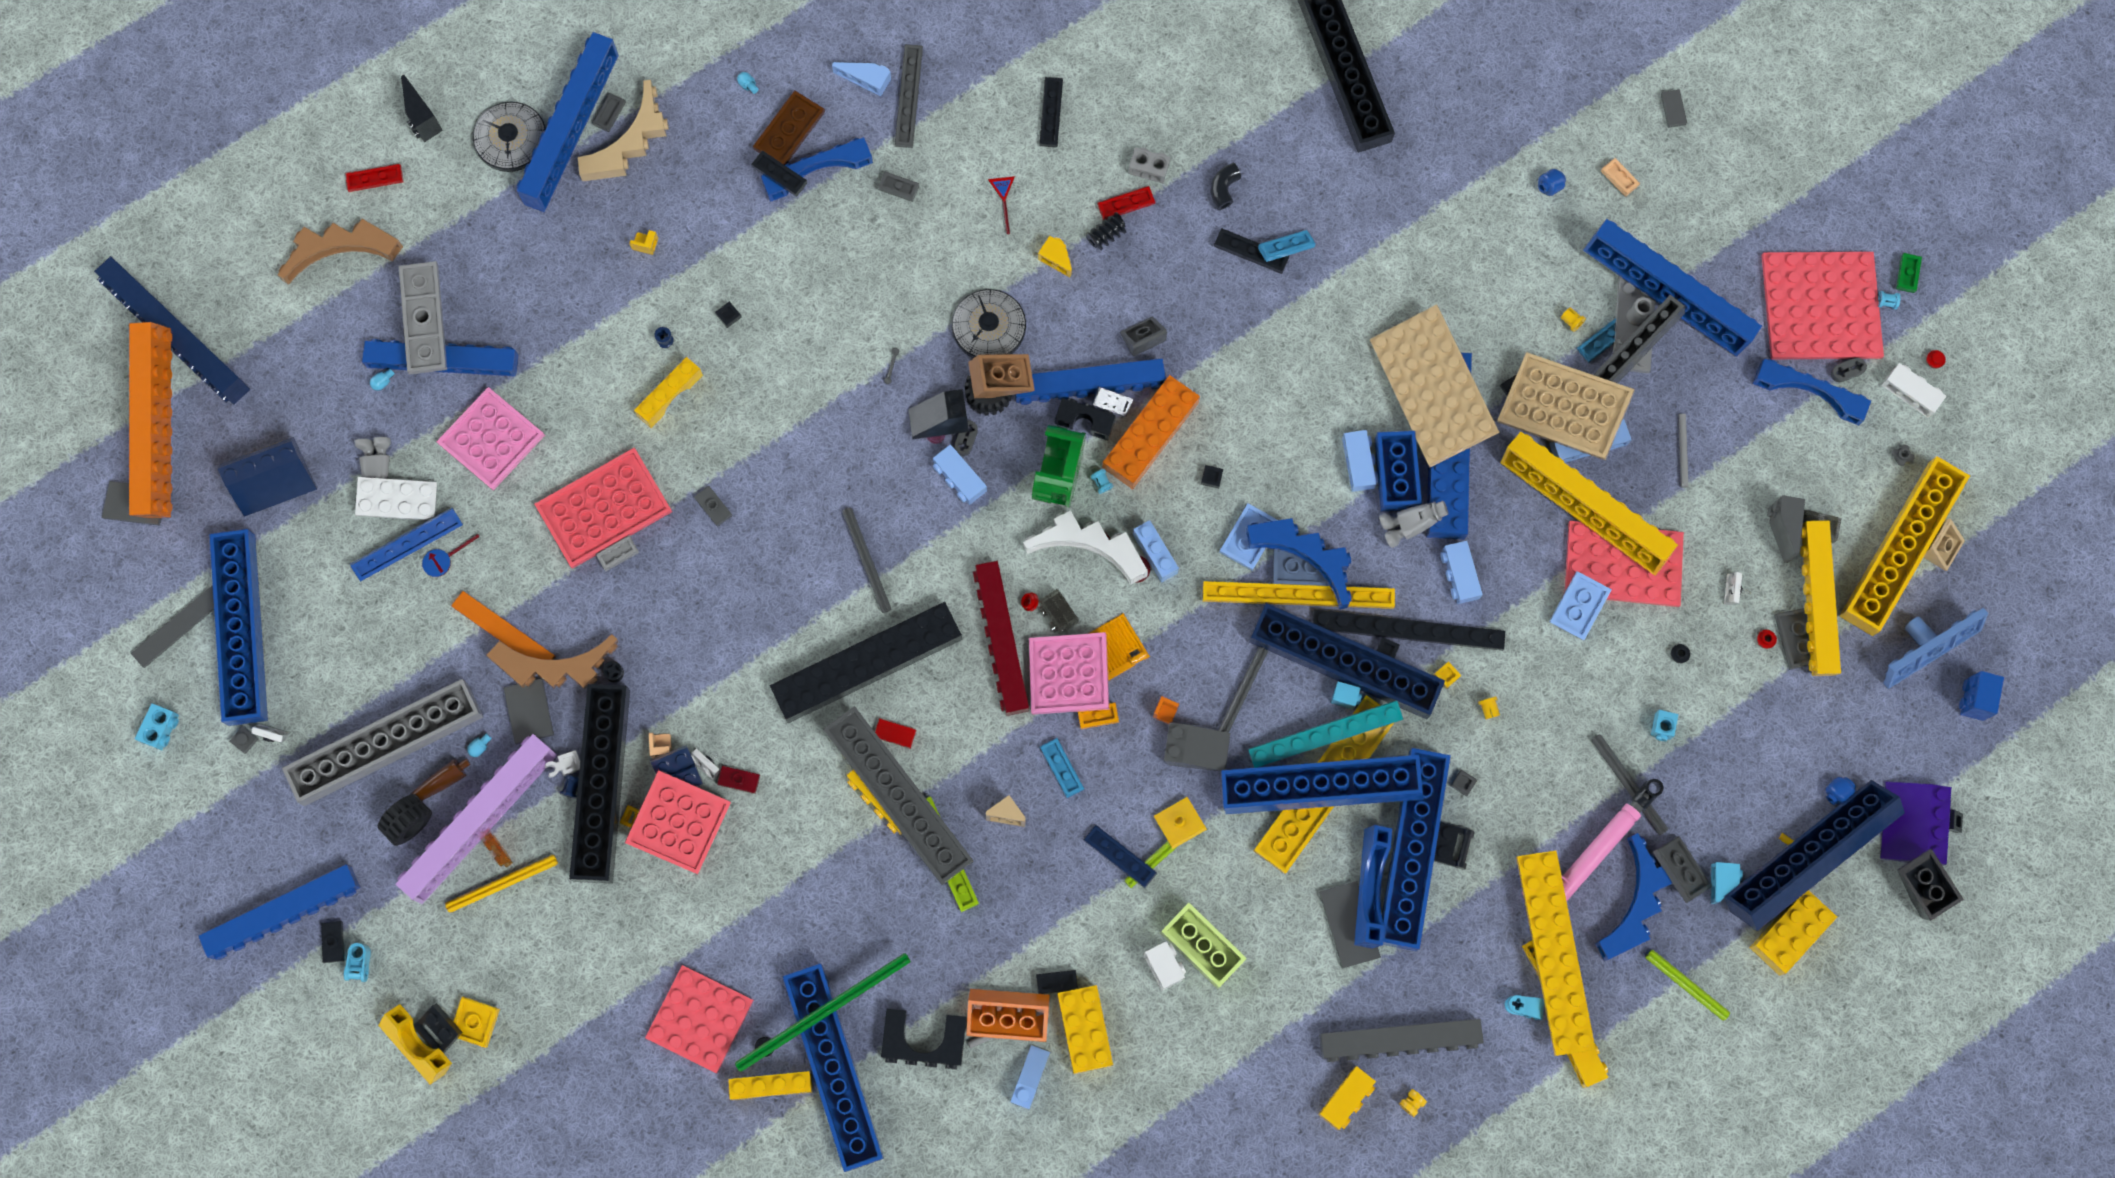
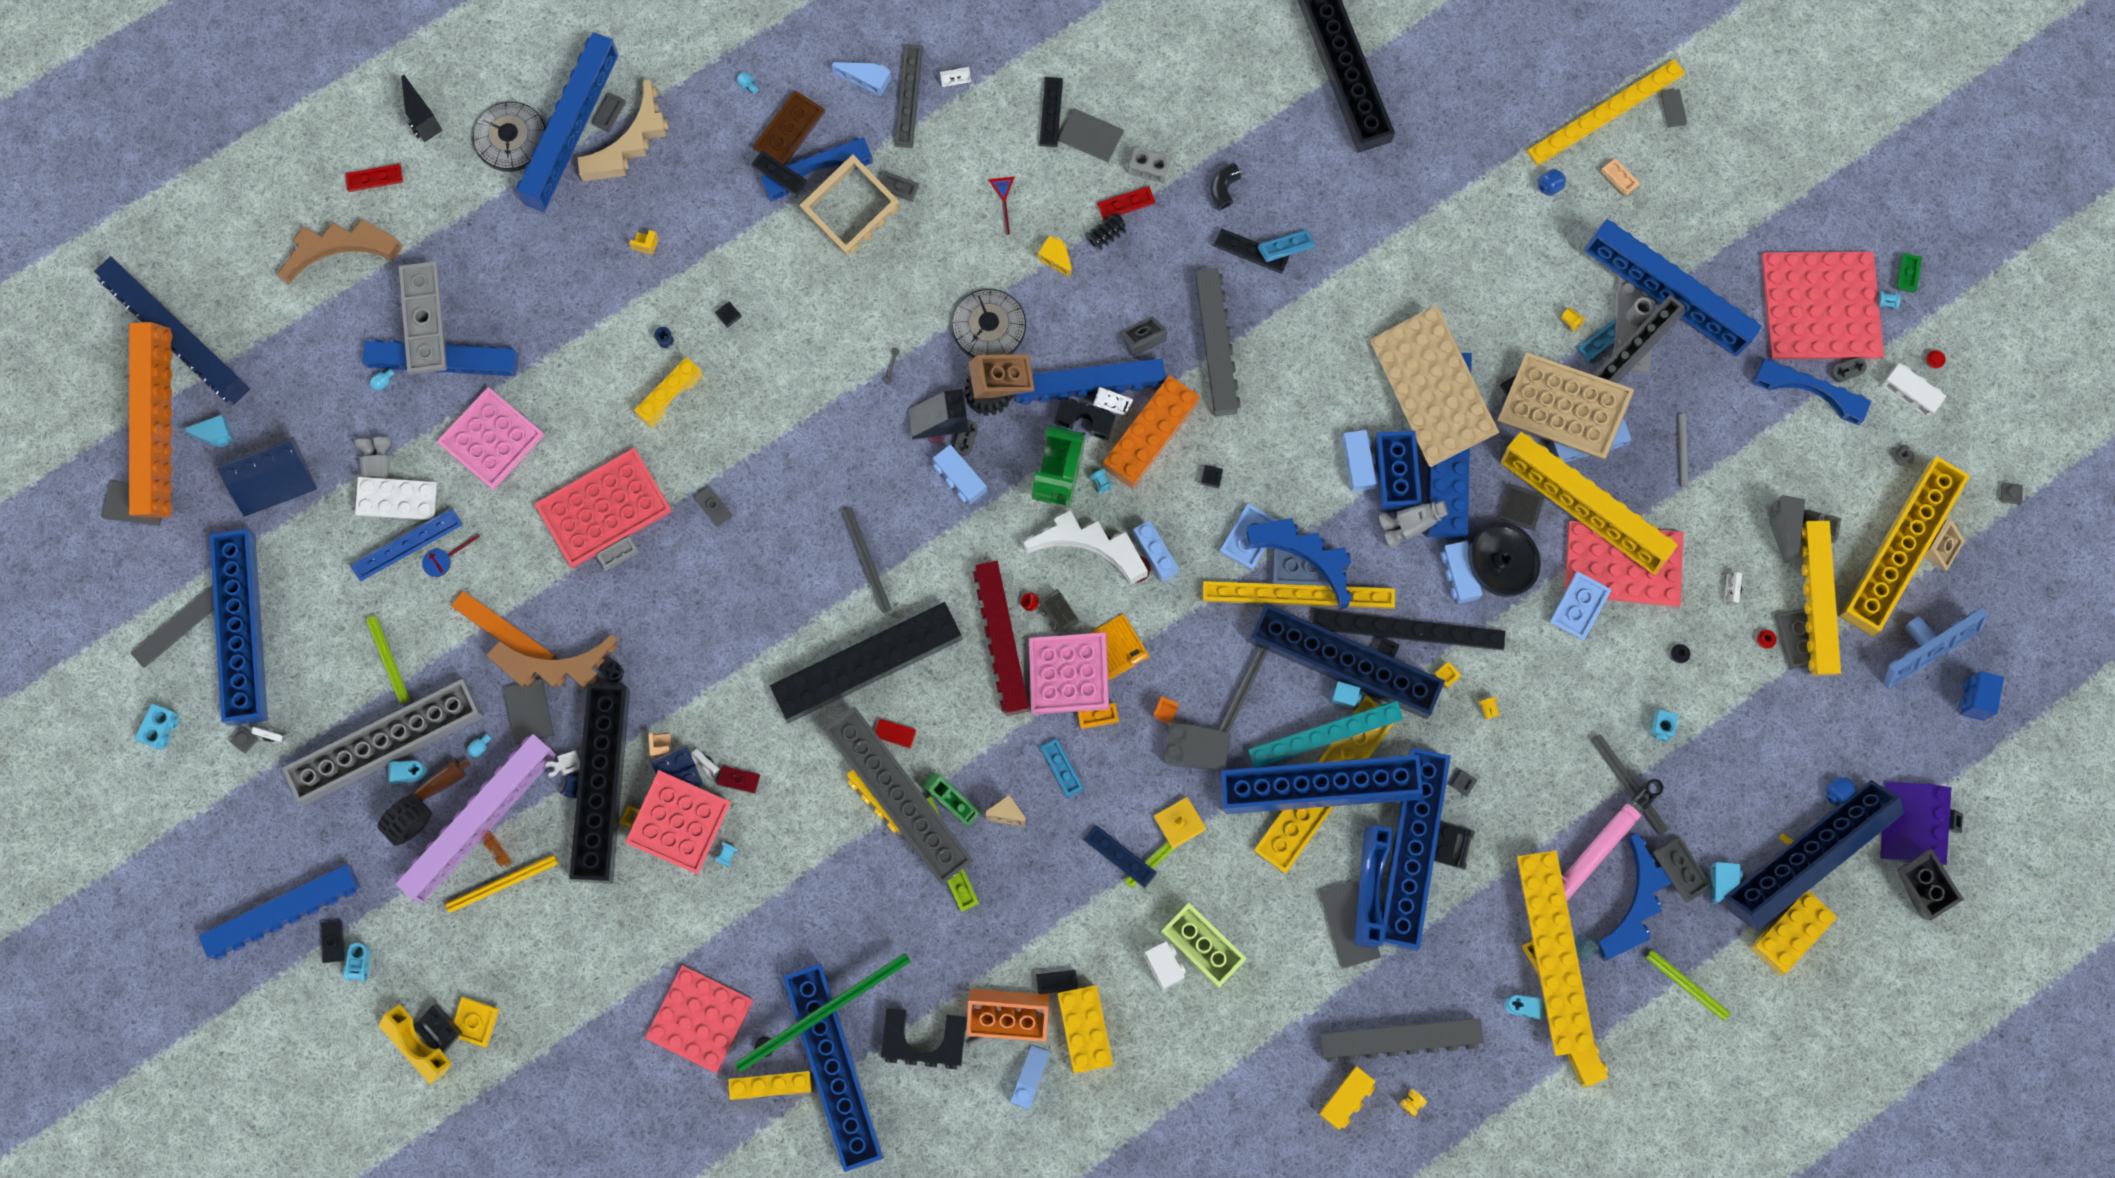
none -> medium azure slope [185,415,234,447]
none -> lime axle [366,616,410,704]
none -> medium azure piece [388,761,428,784]
none -> medium azure bush [714,842,738,867]
none -> tan window [800,154,901,256]
none -> green slope [920,772,981,827]
none -> white piece [940,62,971,87]
none -> dark grey tile [1059,108,1124,163]
none -> dark grey brick [1195,268,1241,417]
none -> black dish [1468,522,1541,597]
none -> clear smoke tile [1497,483,1545,531]
none -> yellow plate [1527,59,1685,166]
none -> clear light blue bush [1576,938,1600,964]
none -> dark grey plate [2001,483,2023,505]

